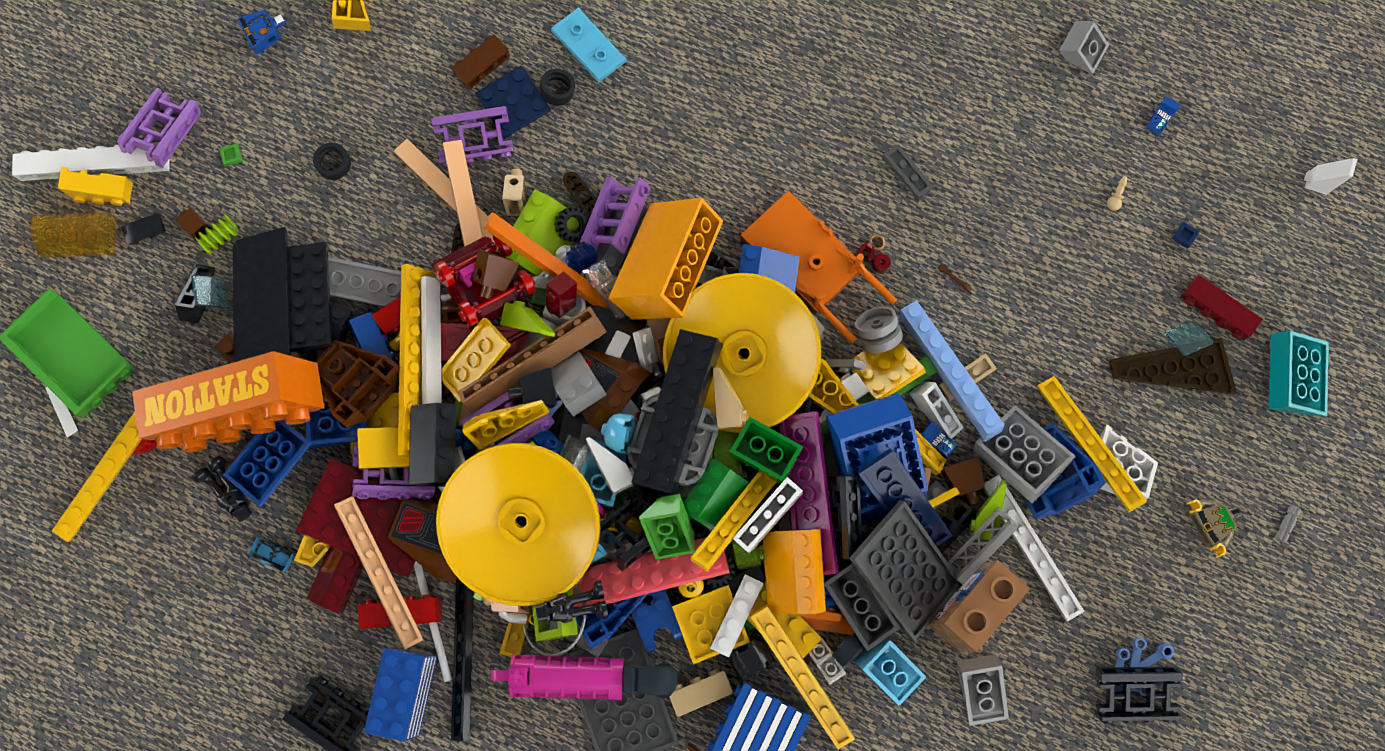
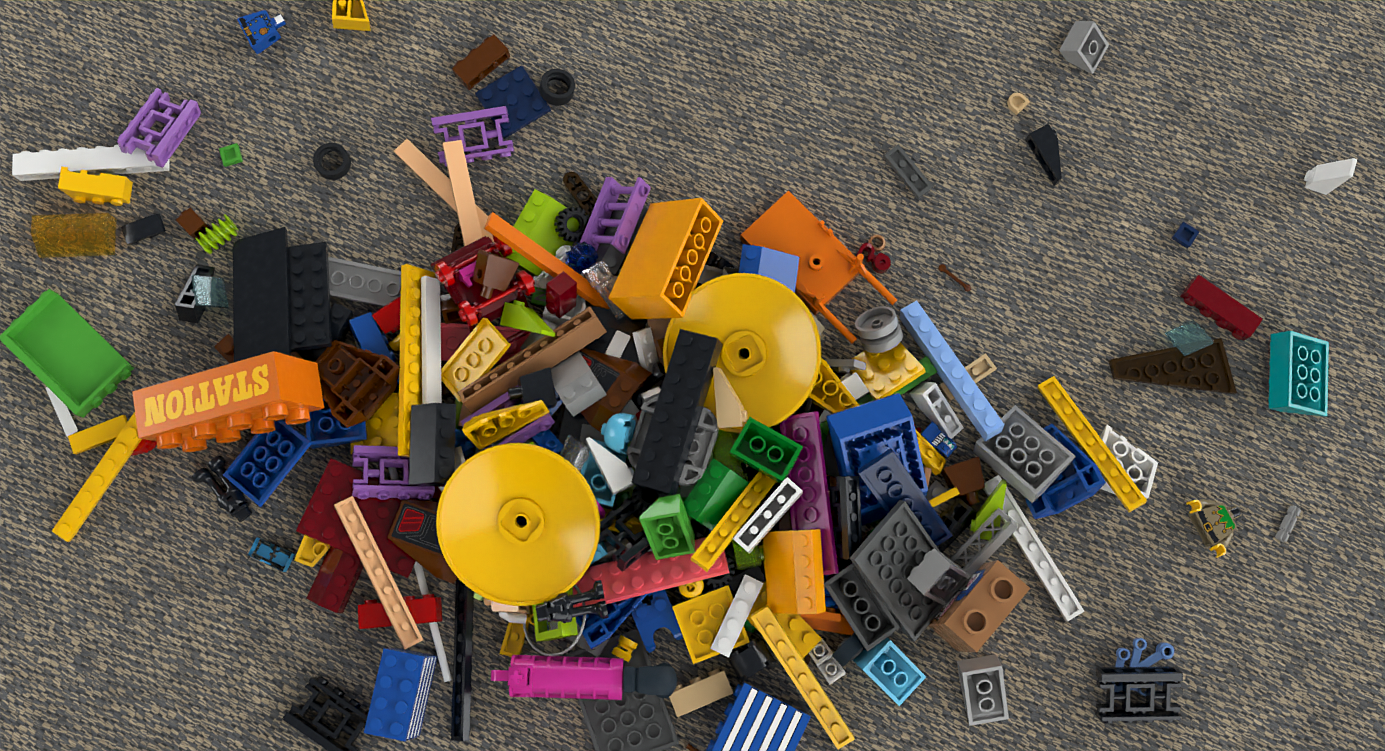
yellow tile [357,427,409,469] -> none
tan torso [502,169,527,216] -> none
medium azure container [551,8,627,83] -> none
tan bar [1107,176,1127,211] -> none
blue leg [1146,96,1181,136] -> none
none -> yellow tile [68,415,128,455]
none -> yellow wheel [611,635,638,662]
none -> light grey slope [907,548,971,606]
none -> tan tile [1007,93,1030,115]
none -> black slope [1025,124,1062,186]

